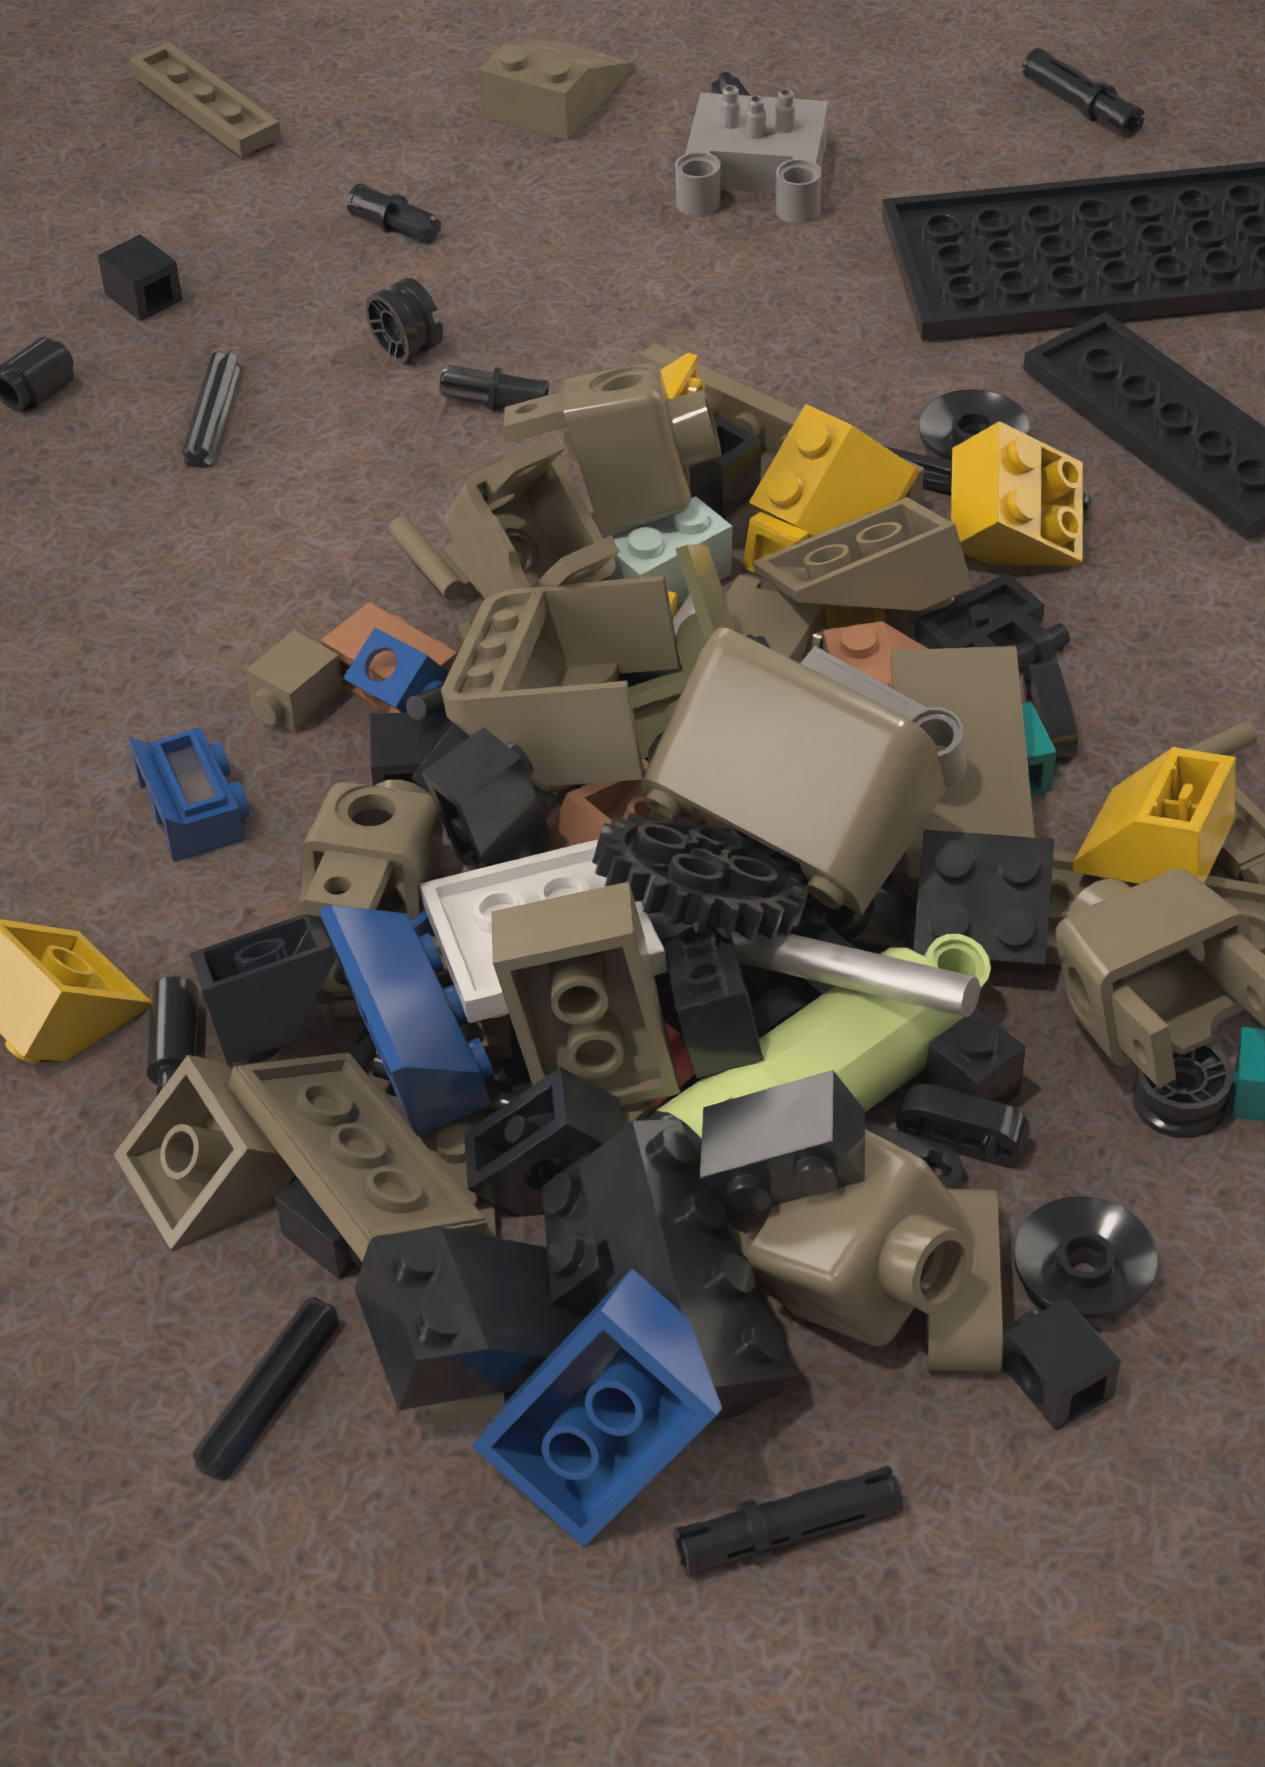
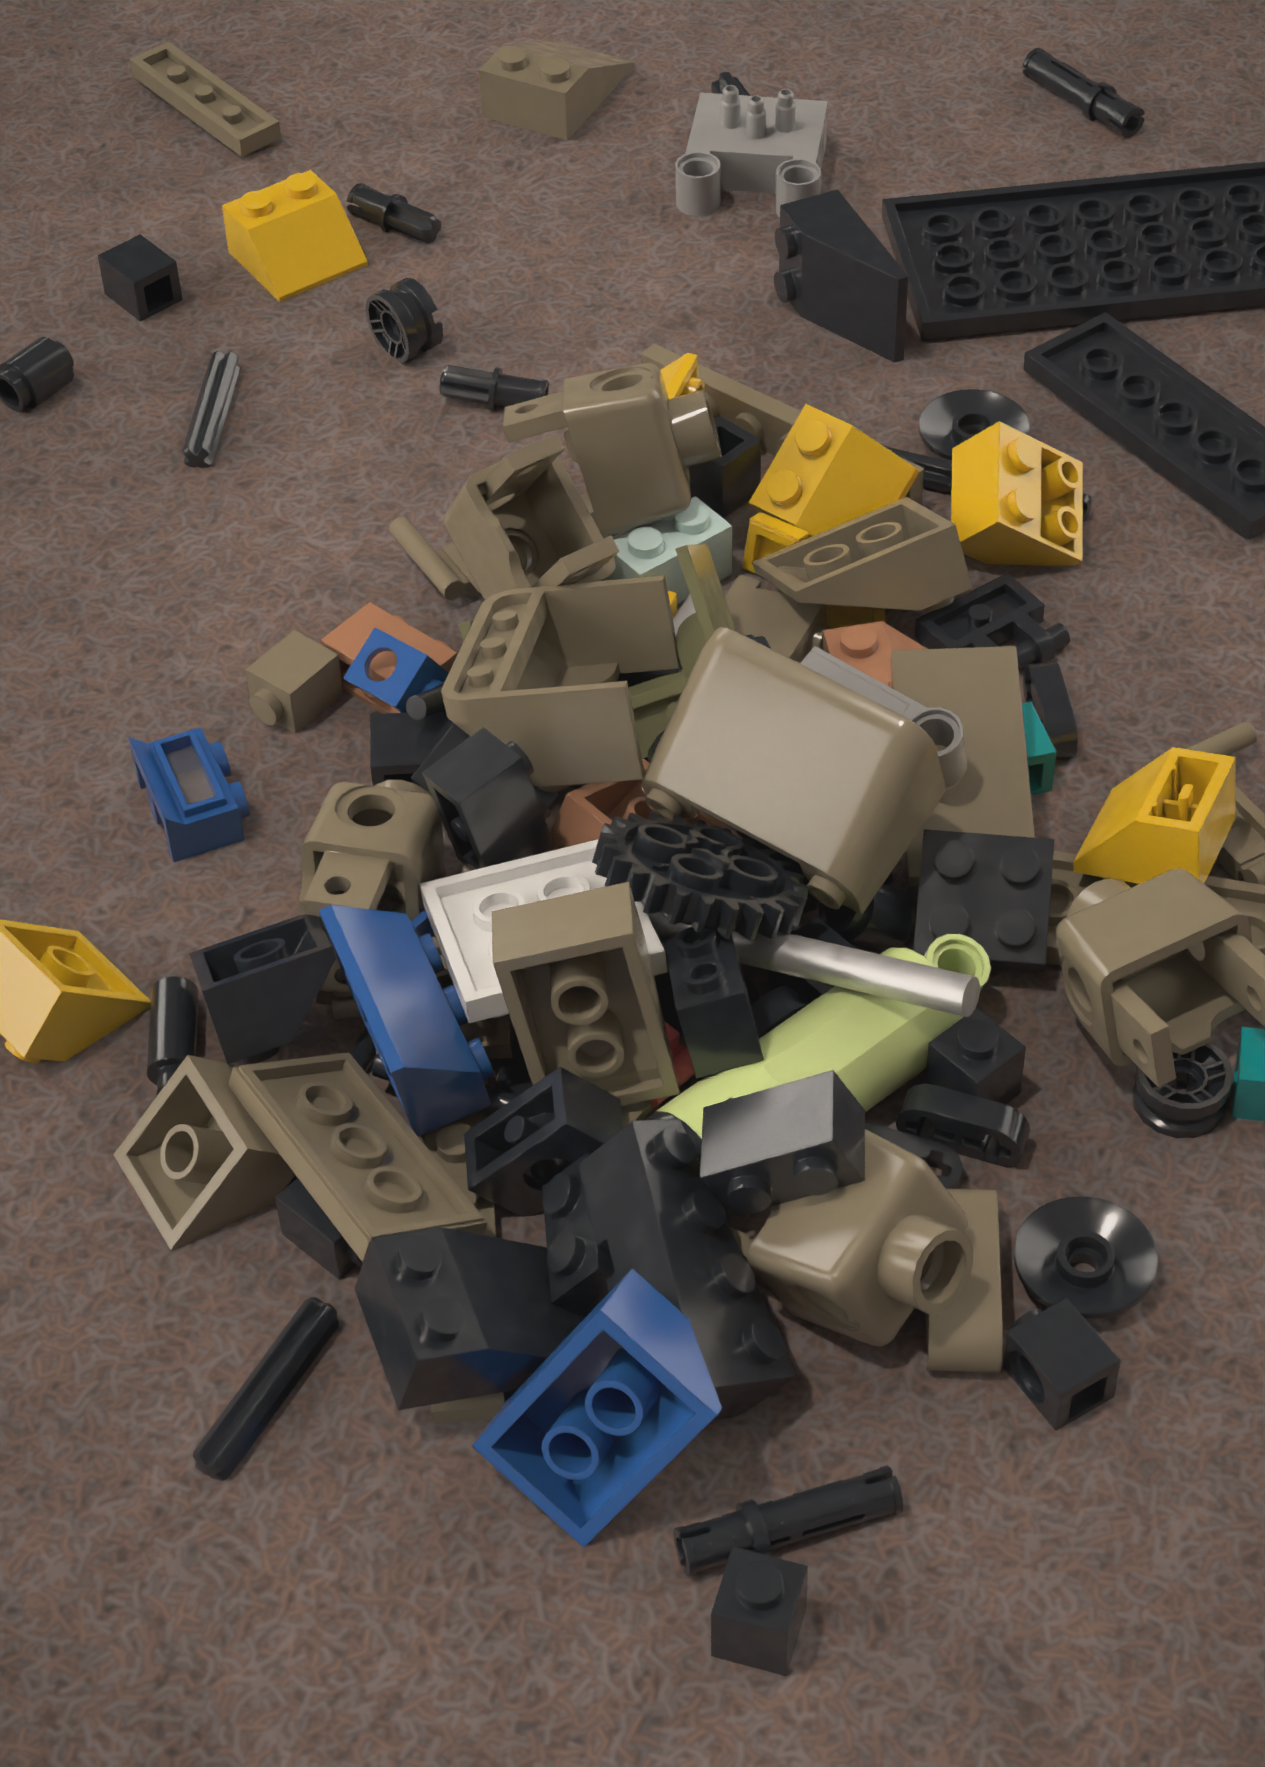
none -> yellow slope [222,170,368,302]
none -> black brick [711,1546,808,1676]
none -> black slope [774,189,908,363]

